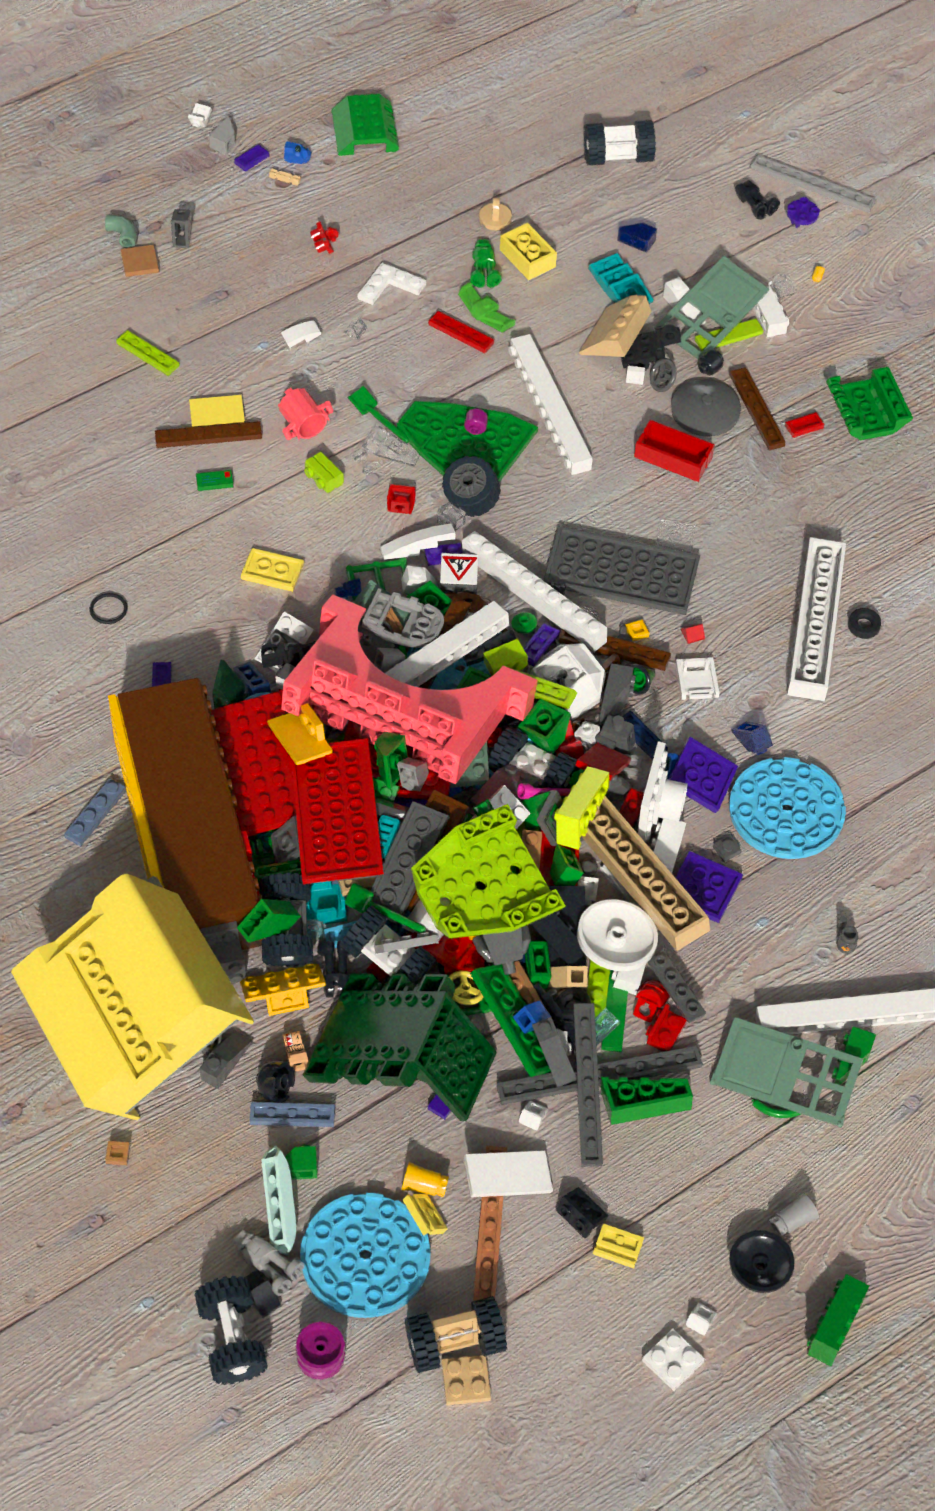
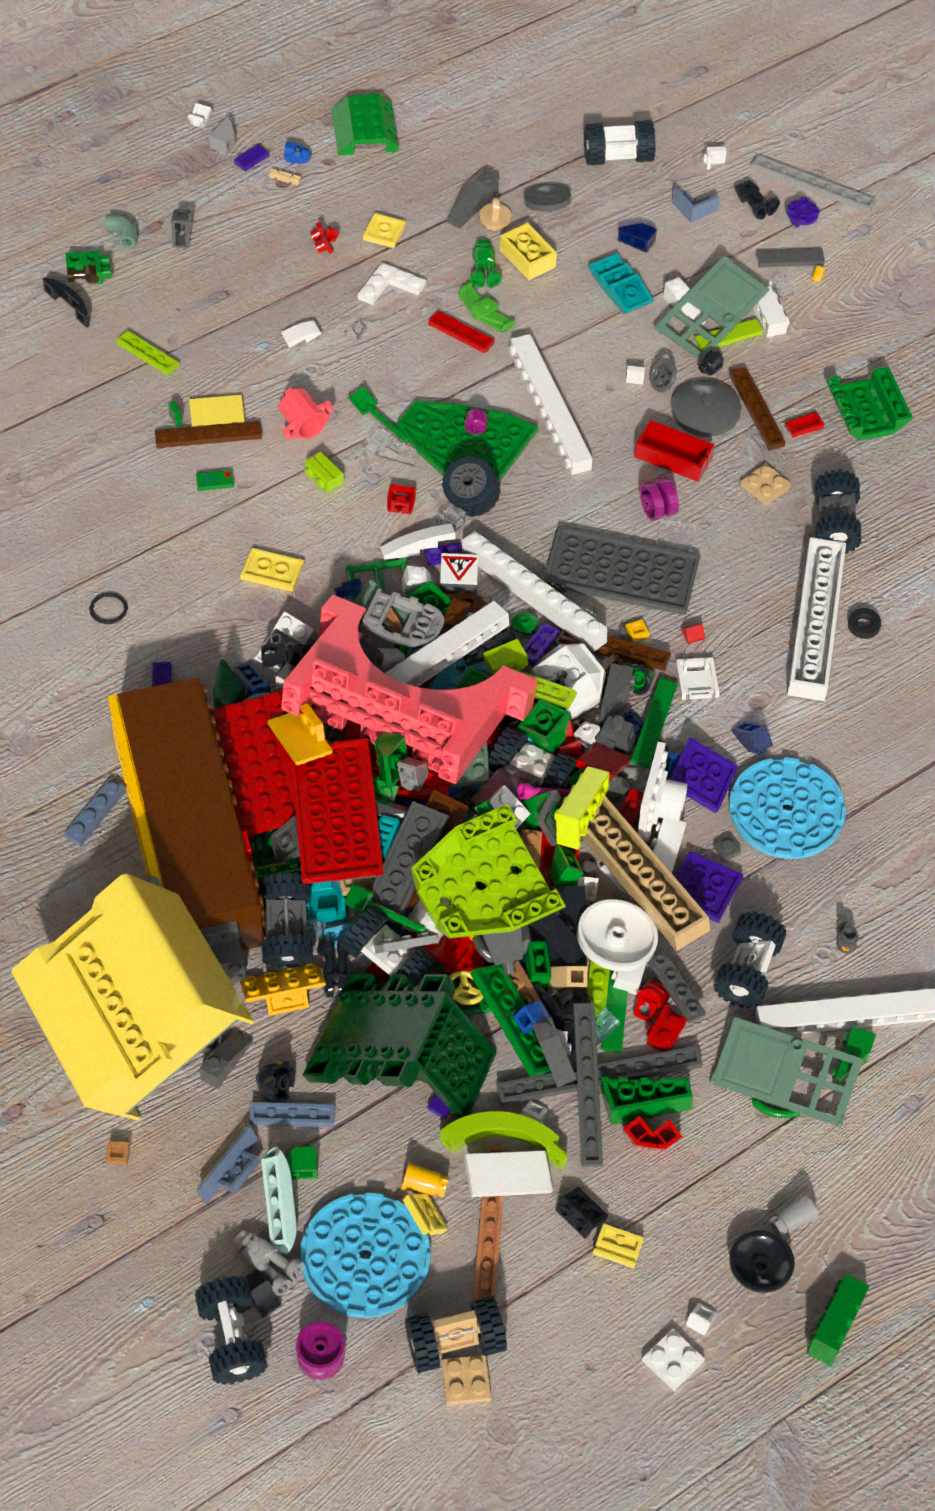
medium nougat tile [120,245,159,277] -> none
green slope [237,899,301,943] -> none
light nougat leg [282,1031,308,1072] -> none
tan slope [579,295,652,357] -> none
black plate [622,325,681,371] -> none
none -> black slope [42,277,89,328]
none -> green hips [65,250,111,285]
none -> green tile [168,401,182,426]
none -> sand blue bracket [196,1125,261,1204]
none -> light yellow plate [363,213,406,248]
none -> lime arch [439,1111,568,1170]
none -> dark grey wedge [447,171,499,229]
none -> dark grey piece [524,184,571,212]
none -> red brick [622,1116,683,1151]
none -> green tile [630,678,678,769]
none -> magenta wheel [640,477,679,521]
none -> sand blue panel [672,188,719,223]
none -> white bracket [703,147,727,170]
none -> black plate [714,911,787,1008]
none -> tan plate [740,463,791,506]
none -> dark grey tile [756,249,825,268]
none -> black plate [815,469,861,554]

